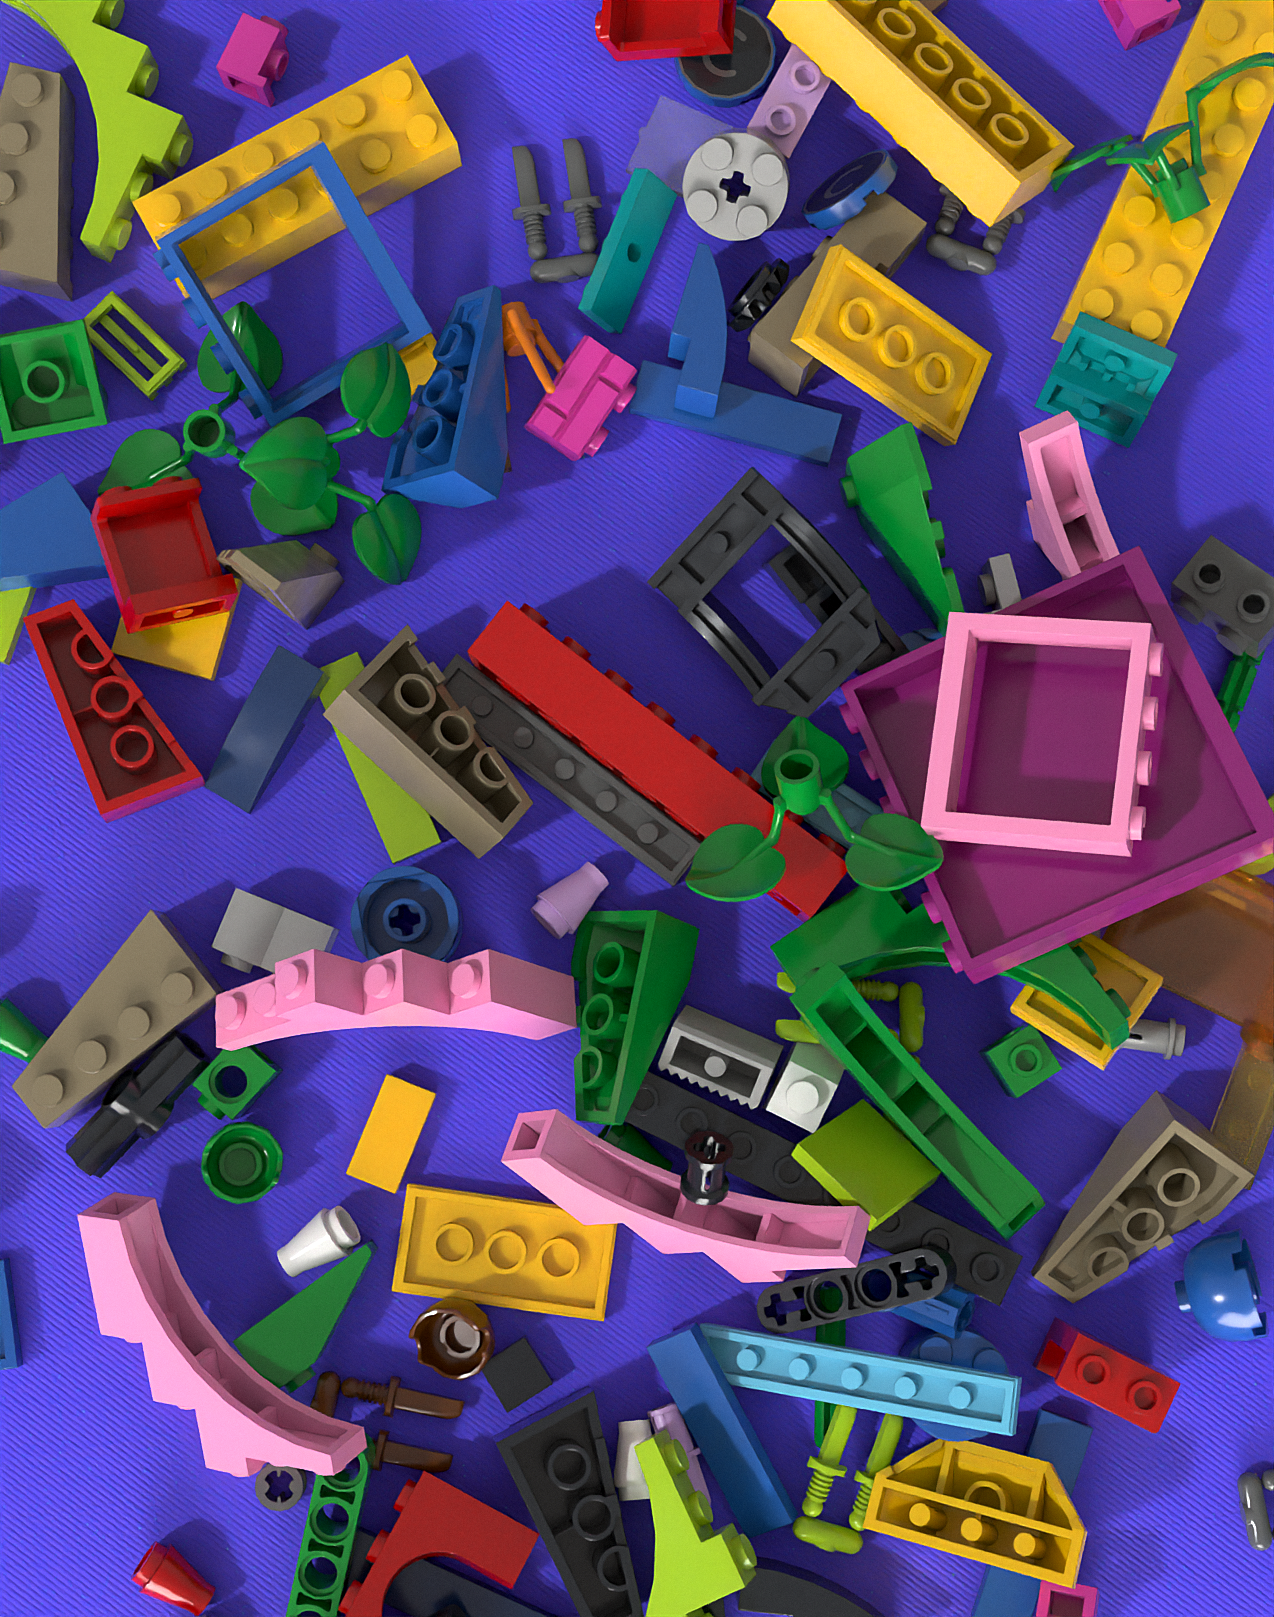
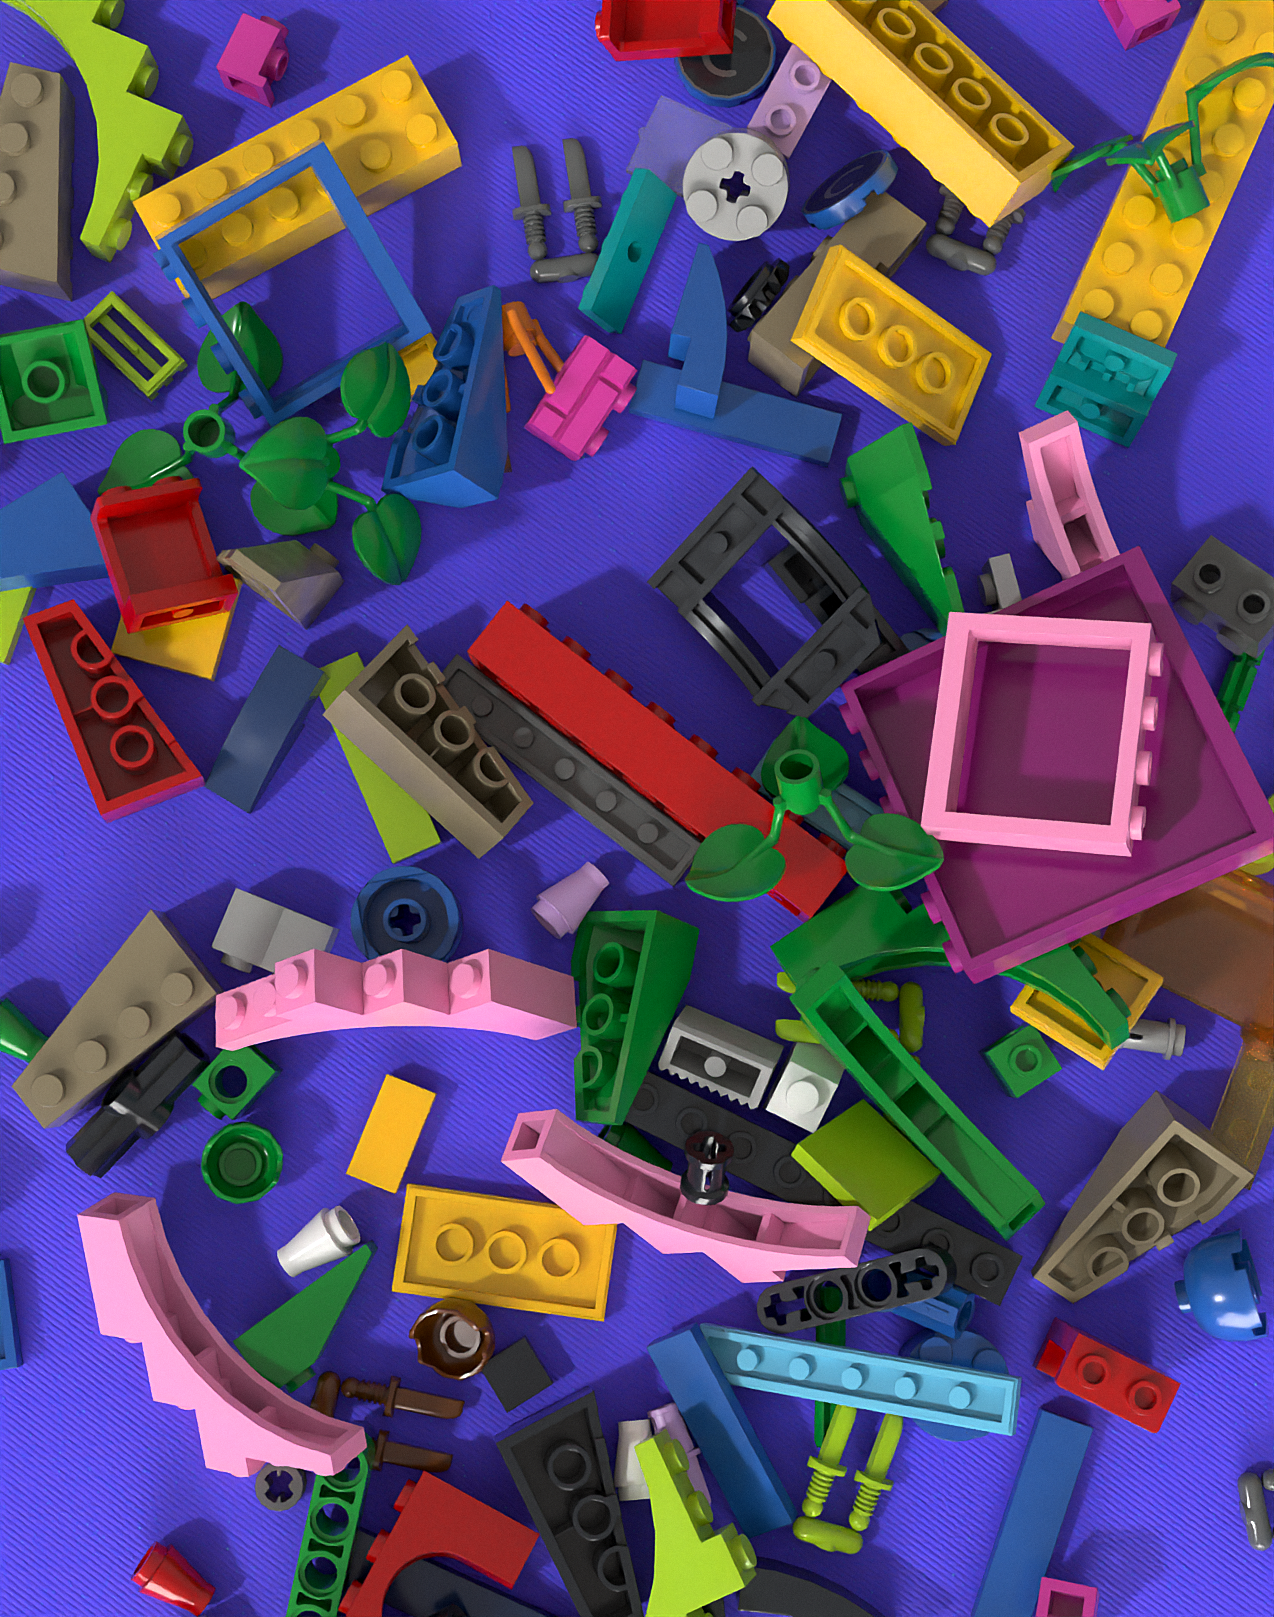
yellow wedge [863,1439,1087,1589] -> none

